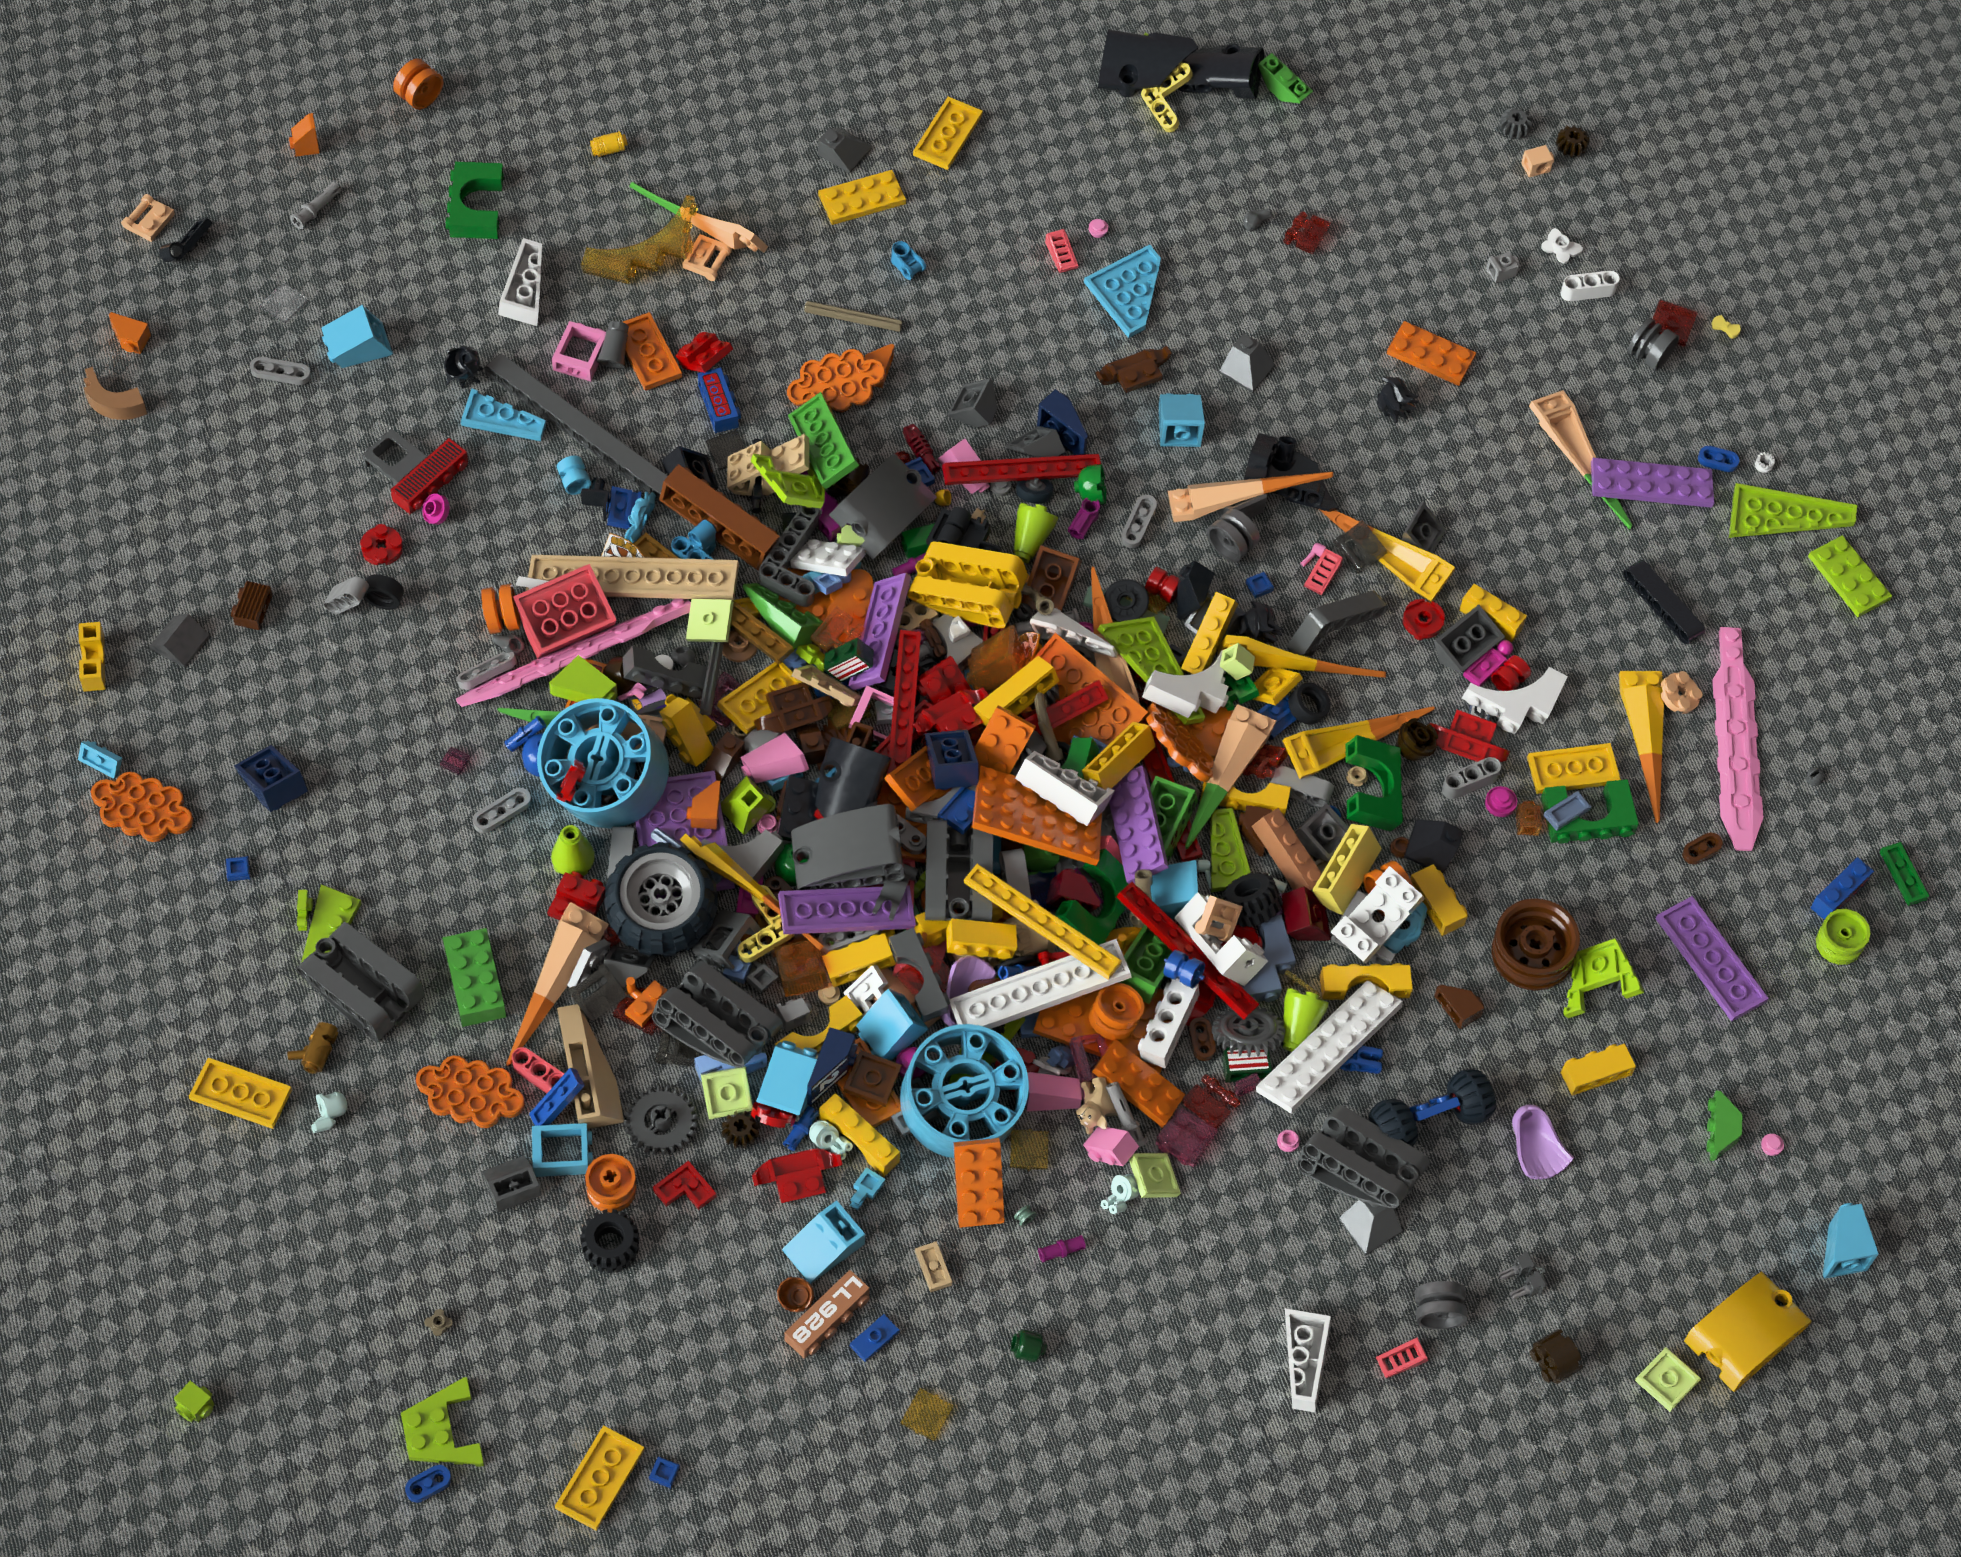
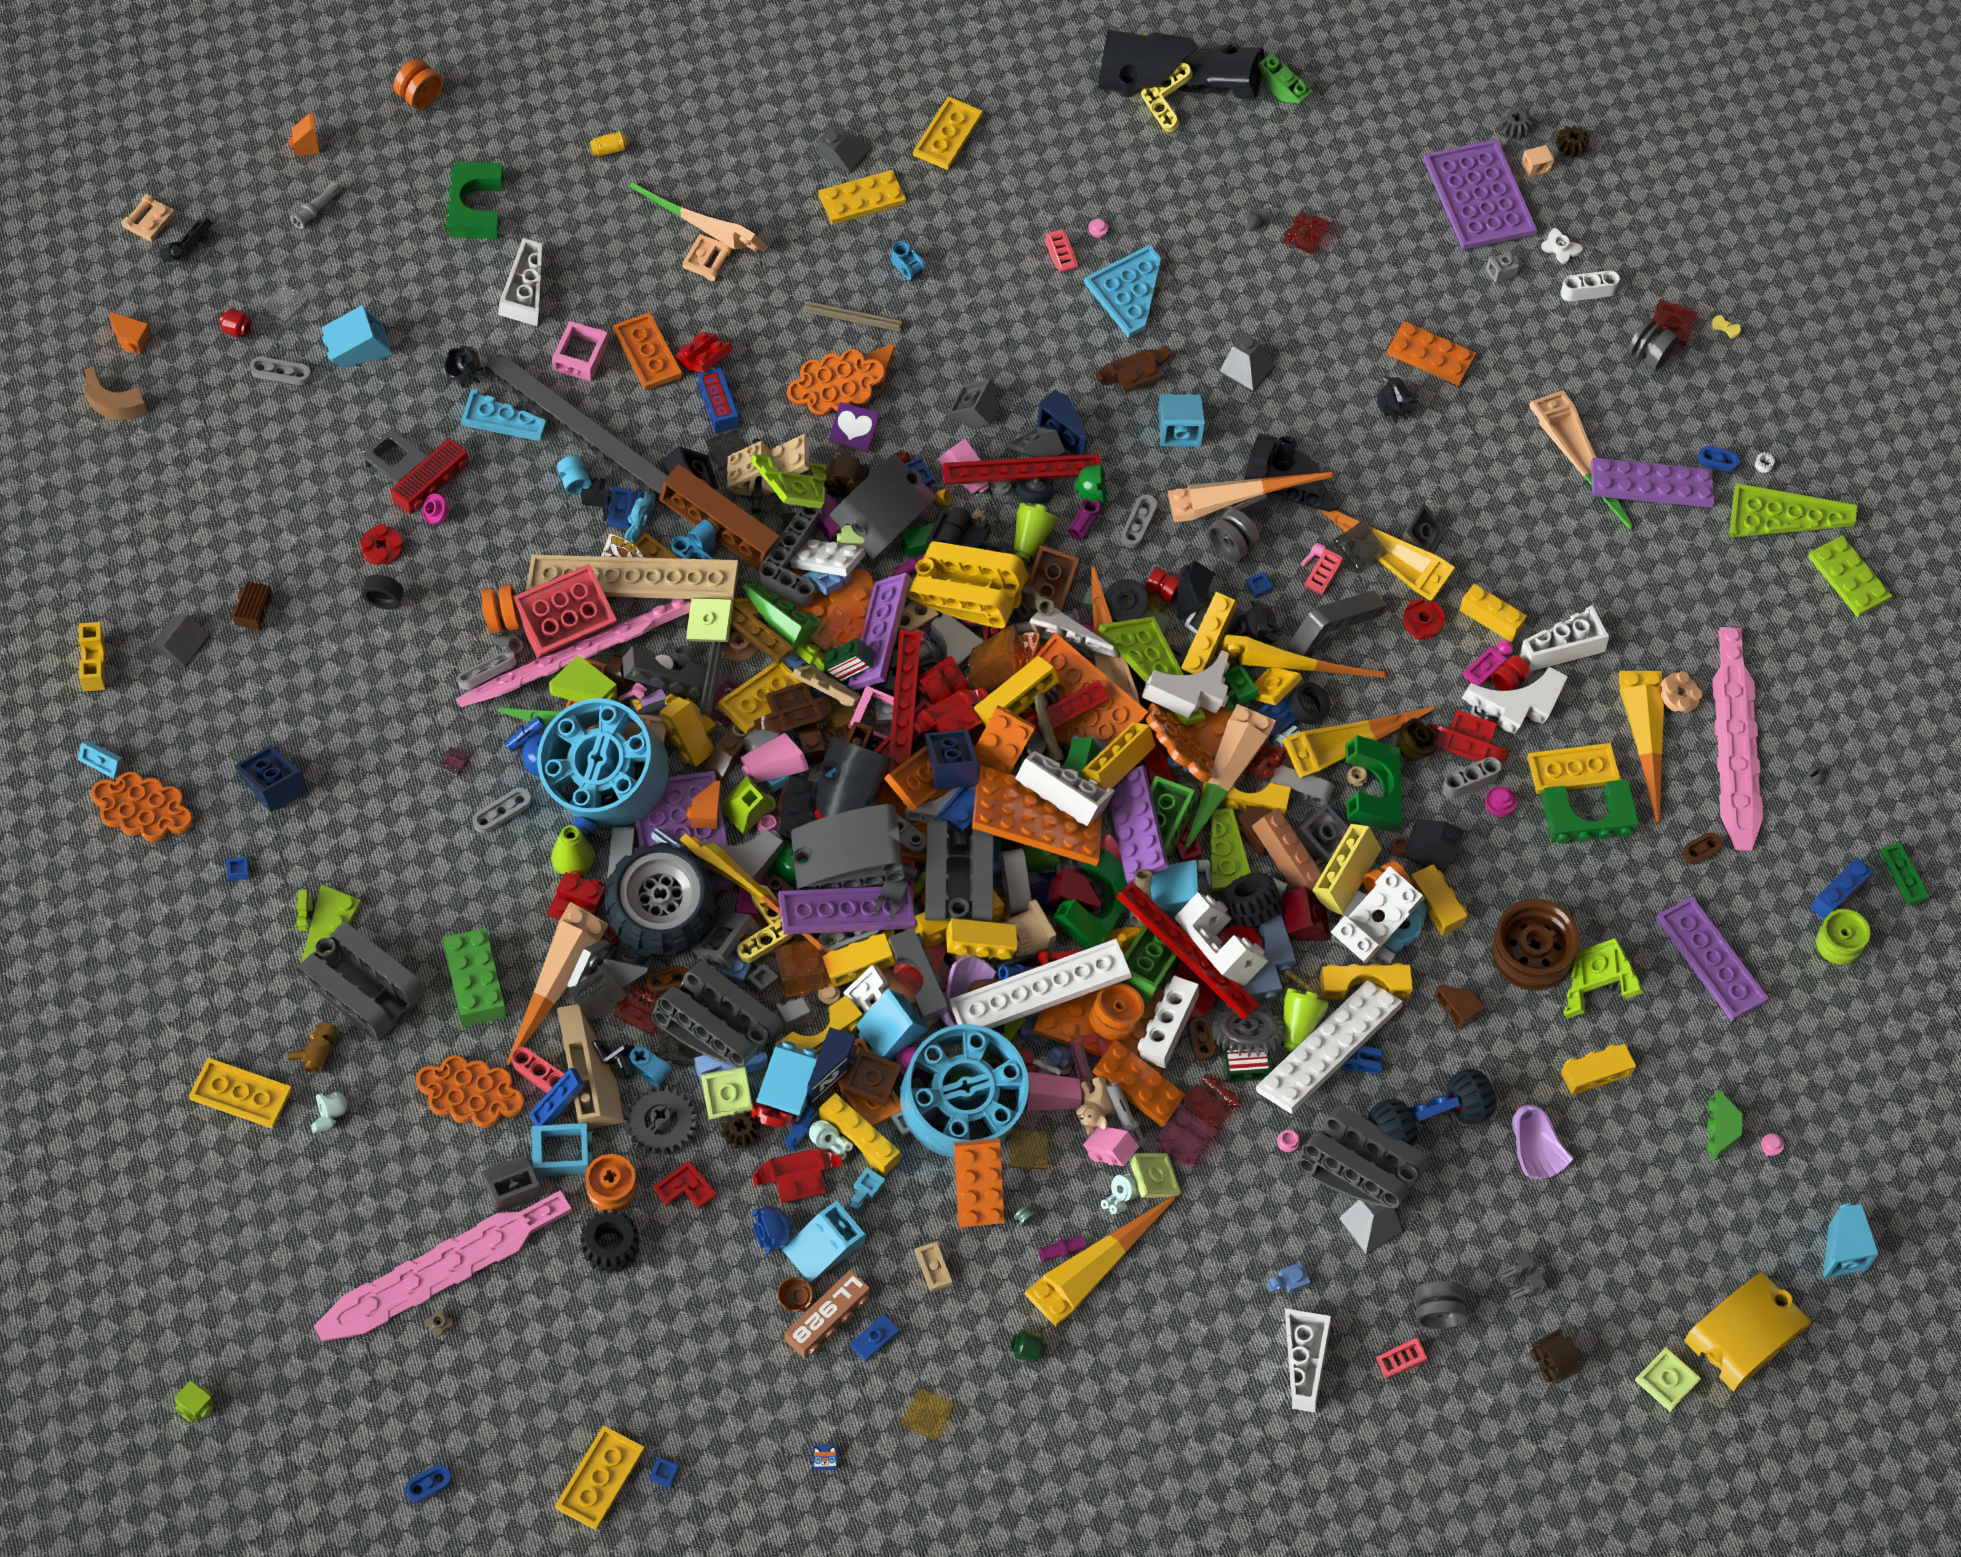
light grey beam [323,576,369,614] -> none
lime wing [401,1377,484,1467] -> none
white sticker [516,576,548,590] -> none
red plate [556,759,586,802] -> none
clear yellow arch [581,194,698,284] -> none
dark grey plant [597,321,629,369] -> none
orange plate [625,977,667,1027] -> none
bright green plate [788,392,859,489] -> none
dark red hinge [902,424,941,475] -> none
reddish brown axle [920,619,946,658] -> none
white tile [949,616,971,643] -> none
yellow tile [964,864,1122,980] -> none
blue wheel [1163,949,1205,989] -> none
light nougat plate [1195,895,1243,942] -> none
yellowish green brick [1220,643,1255,680] -> none
clear pink tile [1234,1073,1260,1097] -> none
dark grey slope [1434,604,1505,673] -> none
clear orange brick [1516,801,1542,836] -> none
sand blue tile [1543,791,1591,831] -> none
black beam [1623,560,1705,645] -> none
none -> red head [219,308,252,338]
none -> bright pink plate [314,1190,572,1342]
none -> blue plate [570,817,597,837]
none -> black bracket [592,1040,636,1079]
none -> dark azure piece [629,1046,672,1088]
none -> reddish brown plate [646,966,688,995]
none -> blue cylinder [752,1206,793,1253]
none -> tile [813,1444,837,1470]
none -> tile [828,402,880,453]
none -> yellow plate [1025,1196,1175,1327]
none -> medium blue plate [1267,1262,1310,1293]
none -> light aqua pin [1273,725,1300,750]
none -> medium lavender plate [1423,139,1537,250]
none -> white wedge [1520,606,1609,671]

